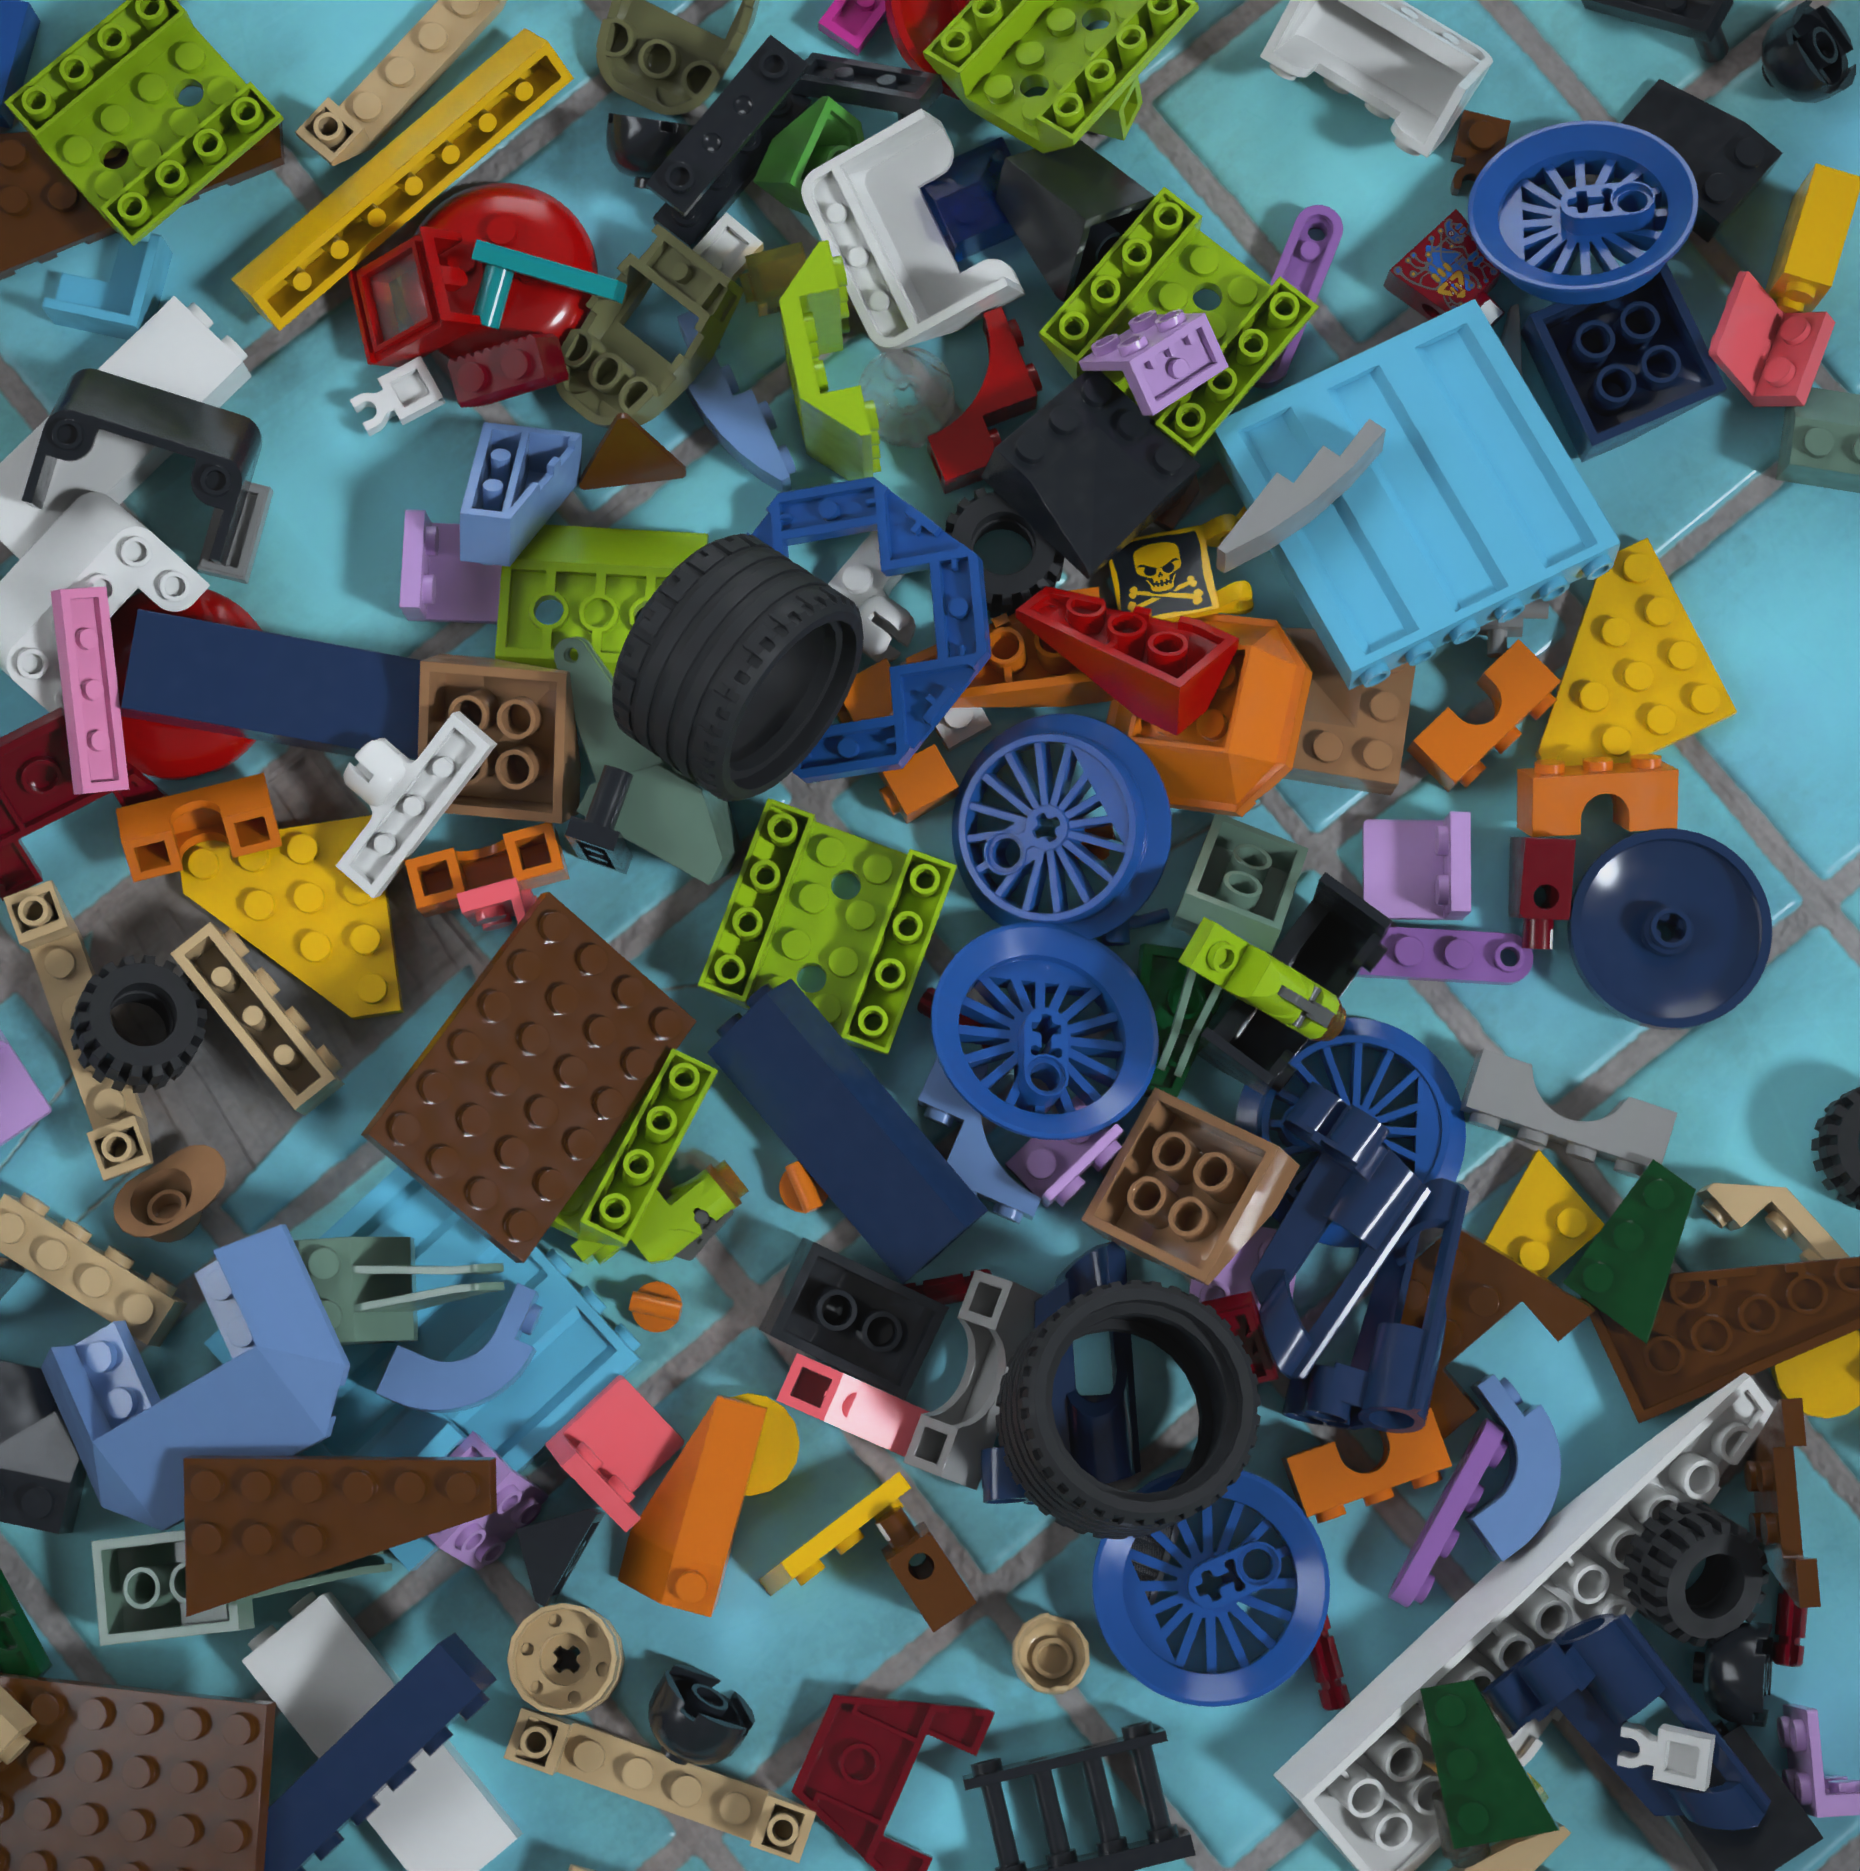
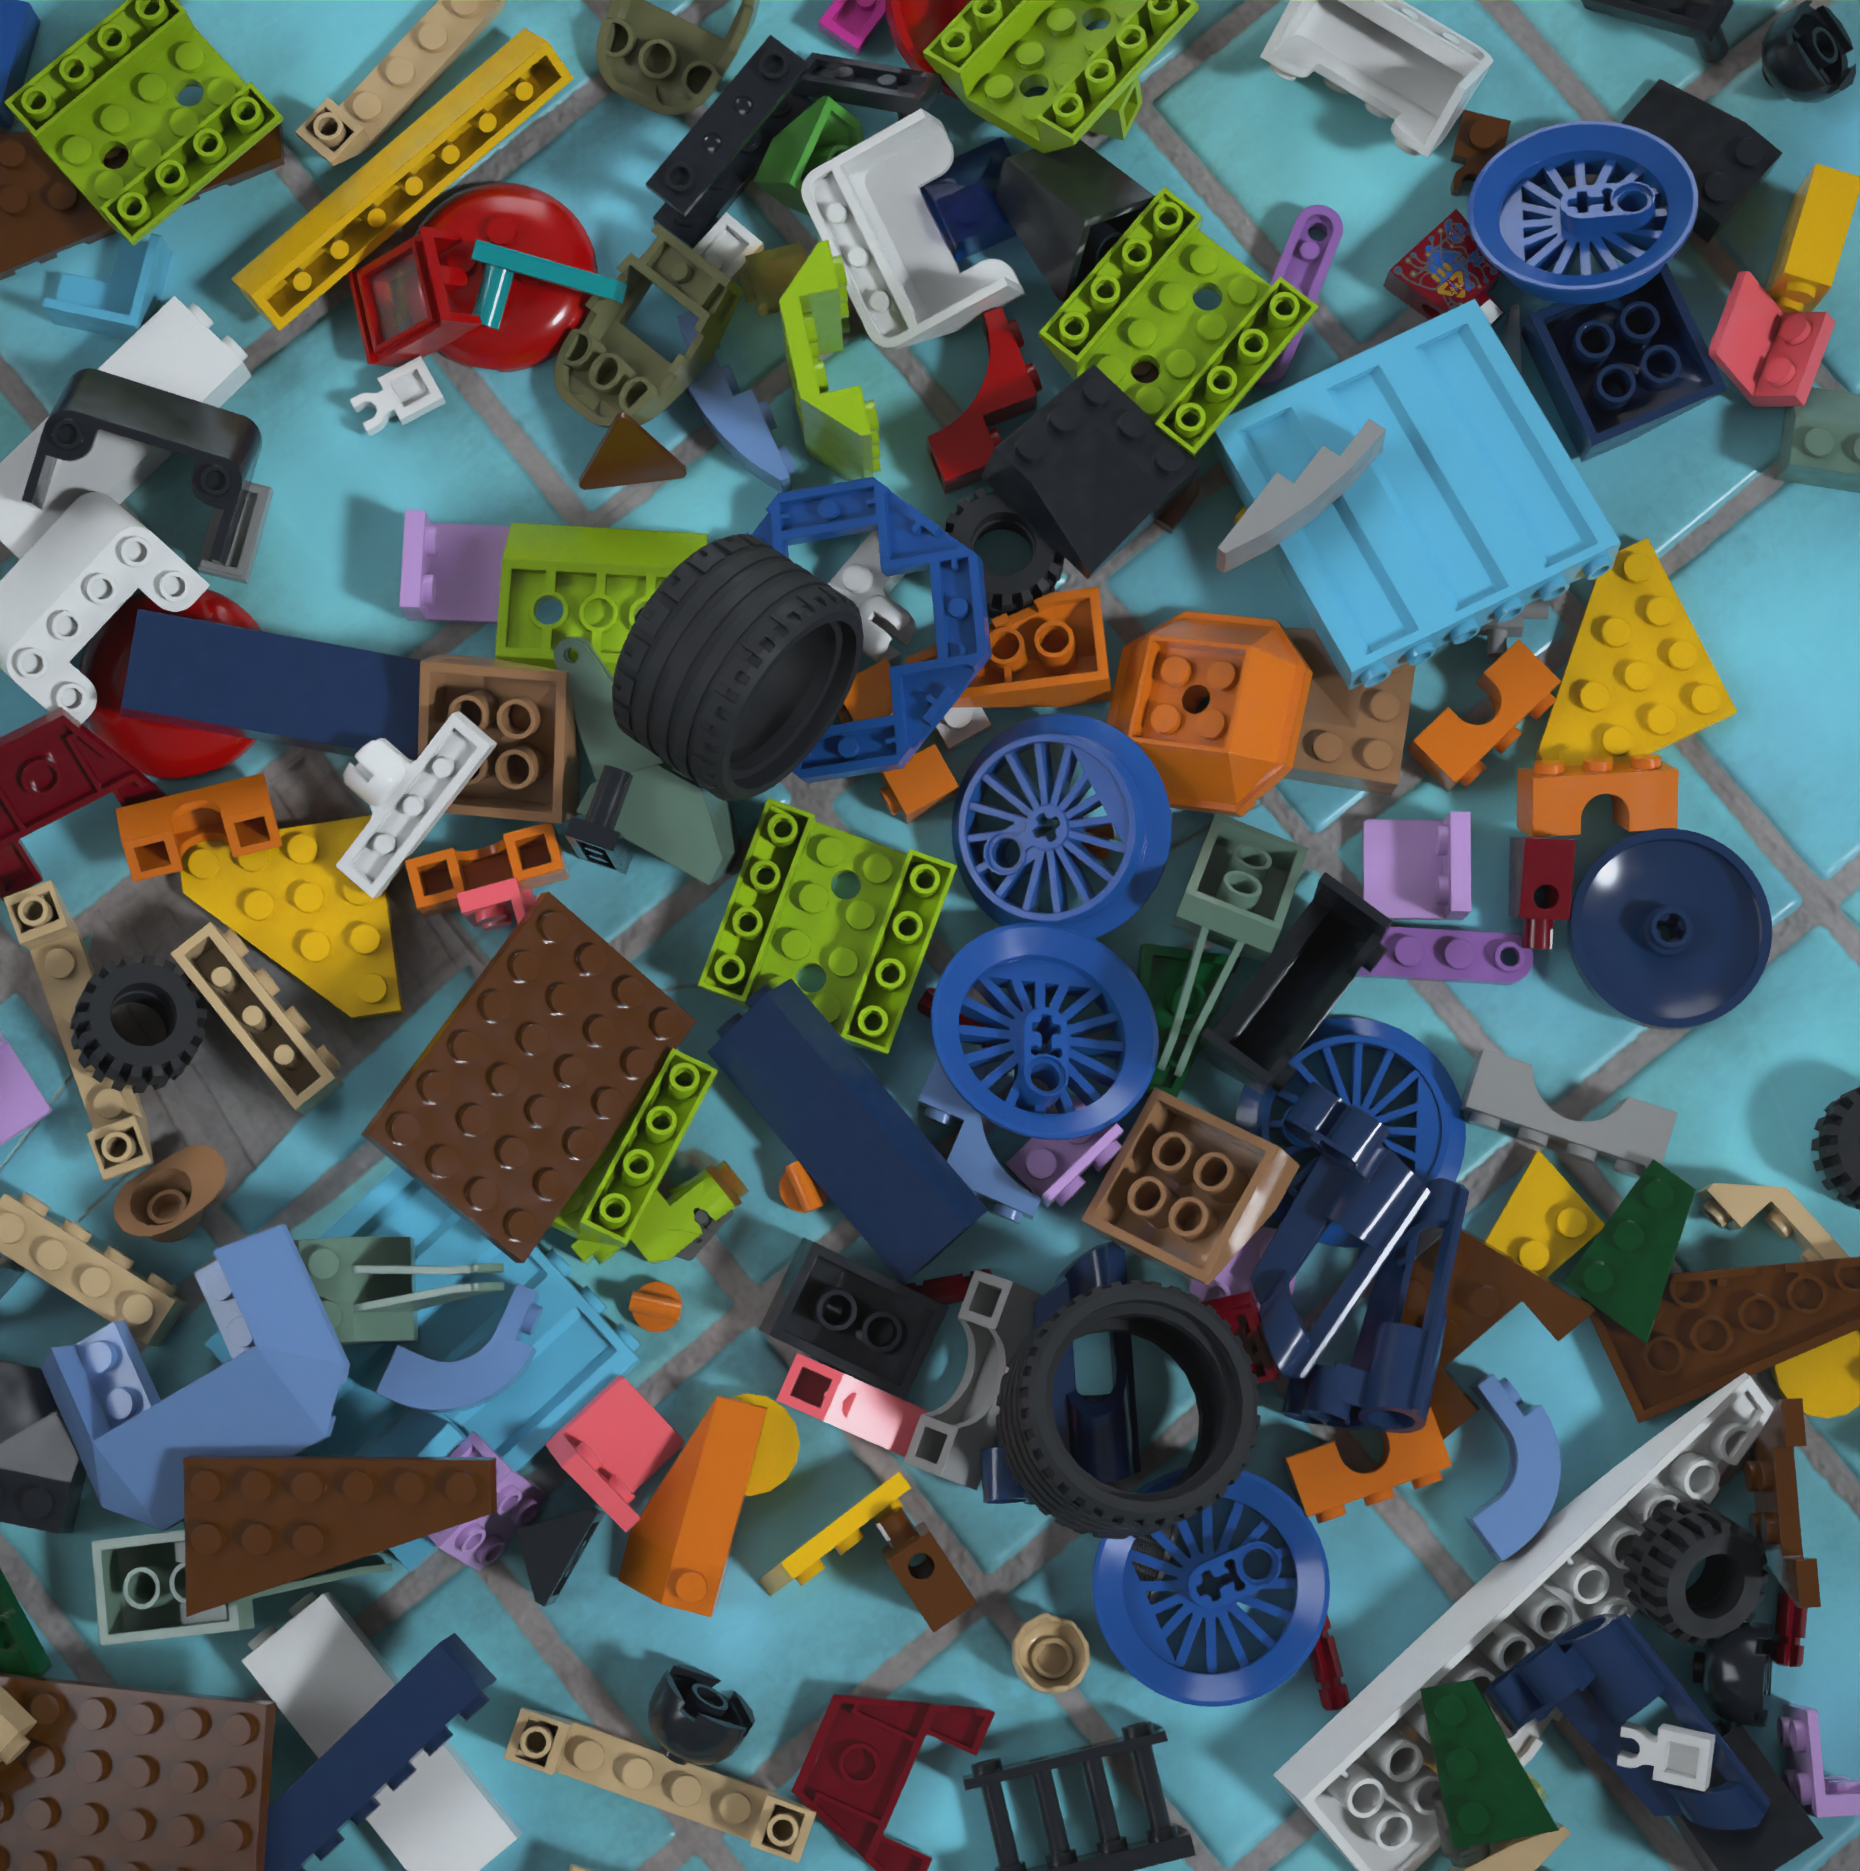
bright pink plate [51,587,129,795] -> none
dark red brick [447,334,569,408] -> none
medium blue wedge [460,422,582,566] -> none
tan wheel [507,1603,625,1715] -> none
black cylinder [606,113,694,189] -> none
clear plate [858,347,955,448] -> none
red wedge [1015,586,1239,736] -> none
lavender bracket [1078,309,1229,416] -> none
blue hand [1102,908,1170,946] -> none
flag [1109,514,1254,622] -> none
lime plate [1178,917,1346,1041] -> none
medium lavender plate [1388,1418,1509,1608] -> none

